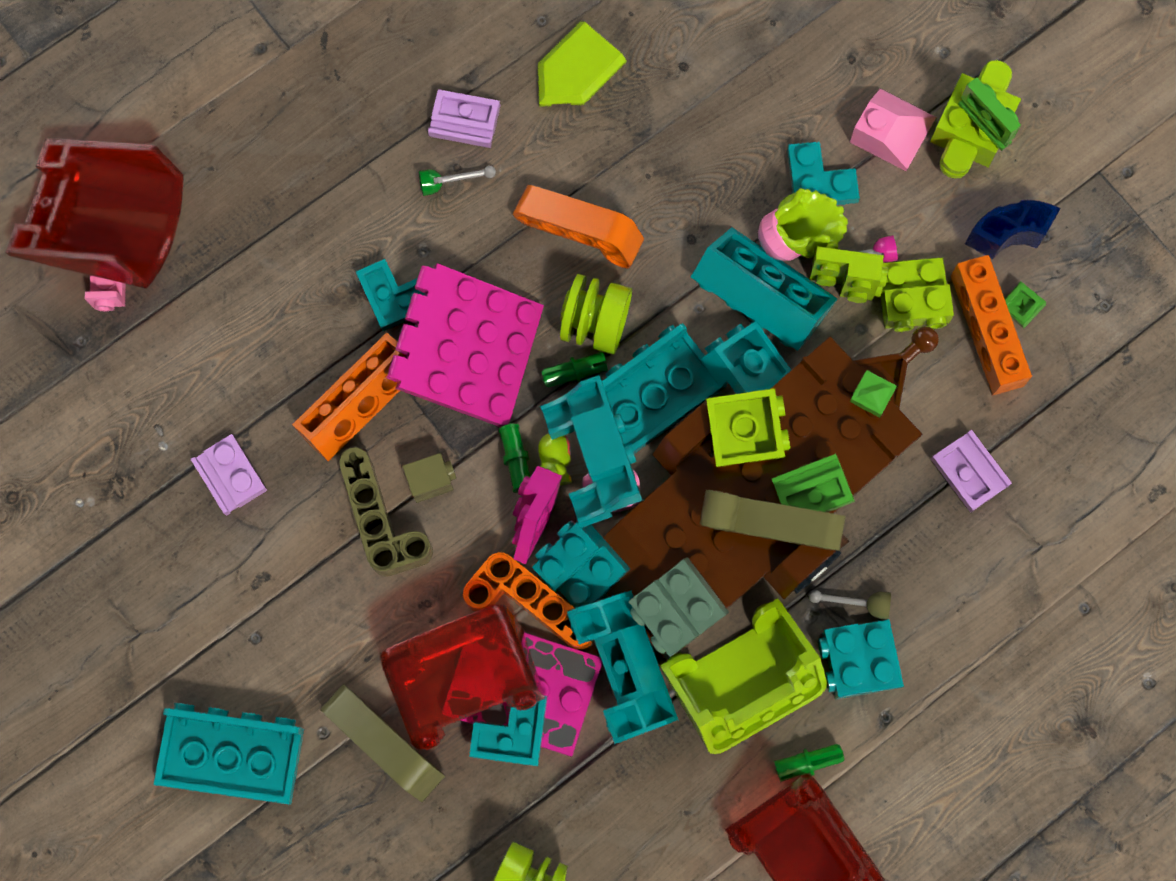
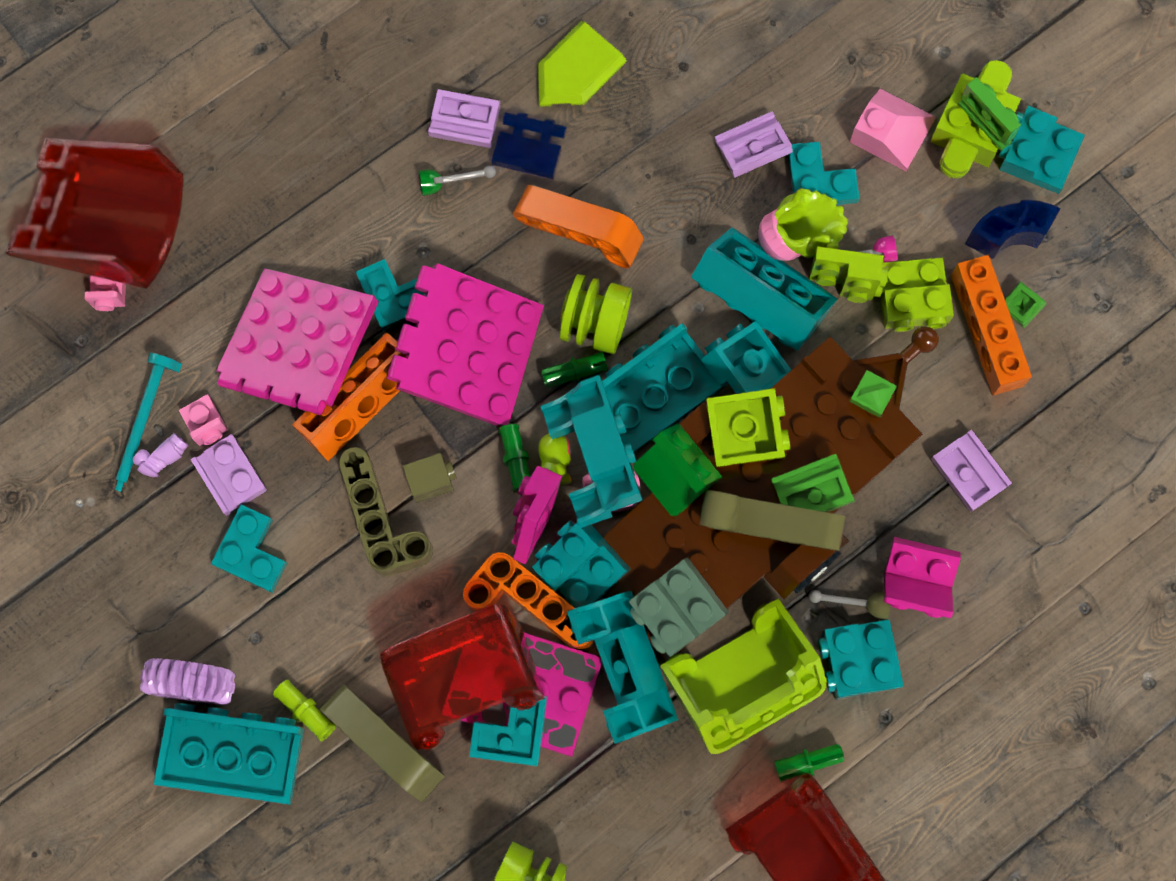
none -> teal piece [115,352,182,492]
none -> lavender arm [133,433,189,477]
none -> lavender gear [140,658,235,705]
none -> bright pink bracket [179,394,228,446]
none -> teal plate [211,504,288,593]
none -> dark pink hinge [216,268,379,415]
none -> lime pin [273,679,336,742]
none -> clear blue plate [492,112,567,180]
none -> green bracket [634,424,722,516]
none -> lavender plate [715,111,793,178]
none -> dark pink bracket [884,537,961,618]
none -> teal plate [998,106,1085,194]

